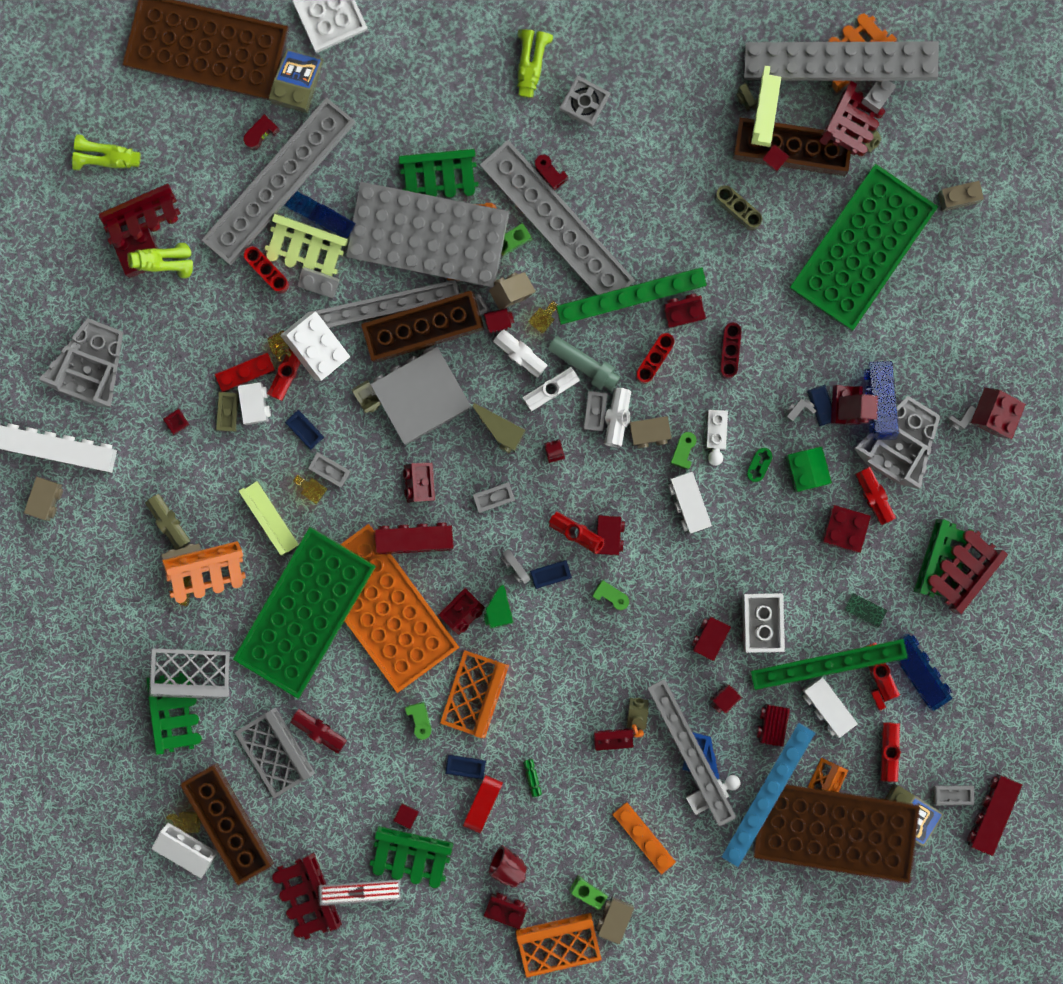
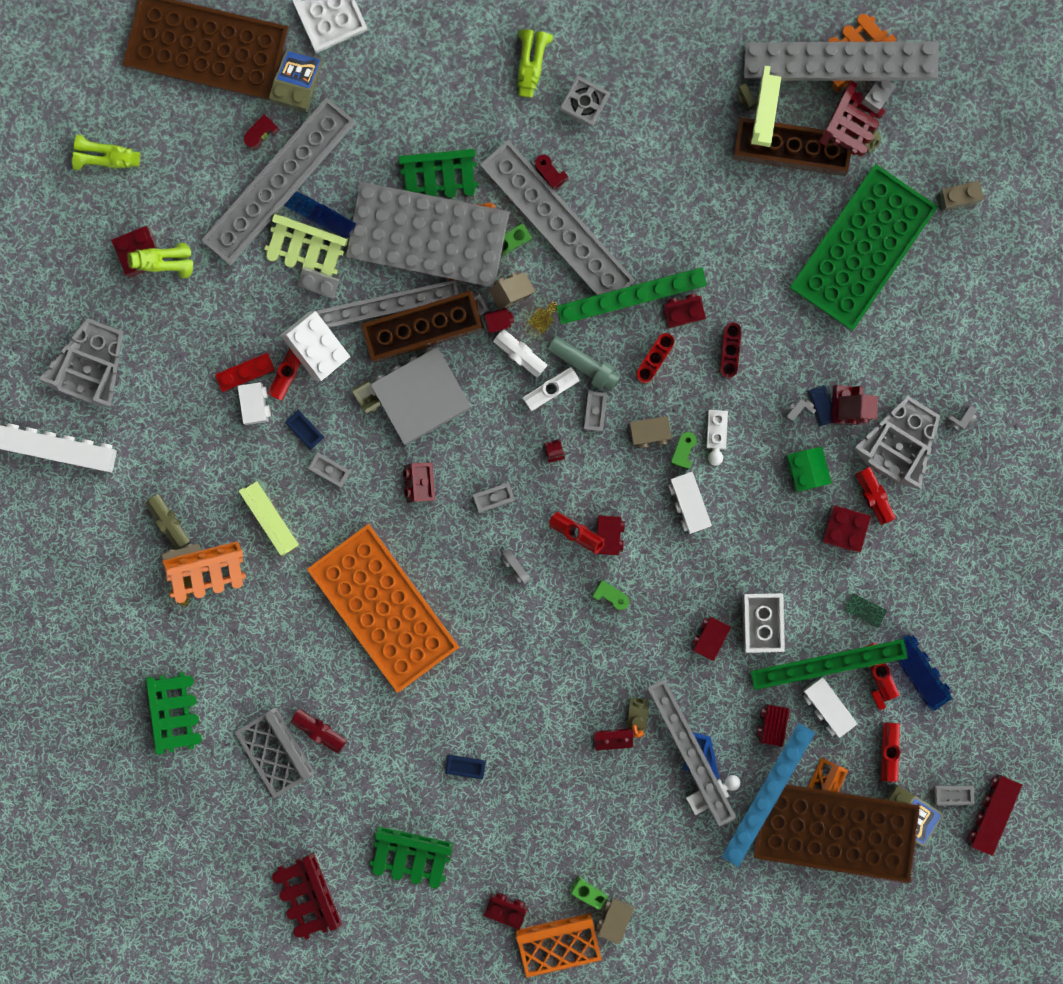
dark tan brick [24,477,63,521] -> none
dark red fence [98,183,181,248] -> none
light grey fence [149,648,230,699] -> none
white brick [152,823,217,879] -> none
dark red tile [163,409,190,435] -> none
clear yellow plate [166,812,201,833] -> none
reddish brown brick [180,763,274,886] -> none
olive plate [216,392,239,432] -> none
green plate [233,527,376,699] -> none
red beam [244,246,289,294] -> none
clear yellow plate [267,330,291,362] -> none
clear yellow plate [293,475,327,505] -> none
slope [319,880,401,905] -> none
dark red brick [374,523,454,555] -> none
dark red tile [393,803,419,829] -> none
bright green leg [405,702,432,740] -> none
dark red bracket [438,588,485,635] -> none
orange fence [440,650,509,738] -> none
red beam [463,775,503,834] -> none
olive slope [472,403,526,454] -> none
green slope [483,585,513,628] -> none
dark red helmet [488,845,527,888] -> none
green axle [523,759,542,797] -> none
dark blue tile [530,560,572,589] -> none
white piece [604,388,631,448] -> none
orange plate [612,802,676,875] -> none
dark red brick [710,683,742,714] -> none
olive beam [715,185,762,231] -> none
green beam [746,448,773,482] -> none
dark red tile [761,145,789,172] -> none
clear blue brick [864,361,899,440] -> none
green fence [913,519,974,598] -> none
dark red fence [928,530,1008,614] -> none
dark red brick [971,387,1026,440] -> none

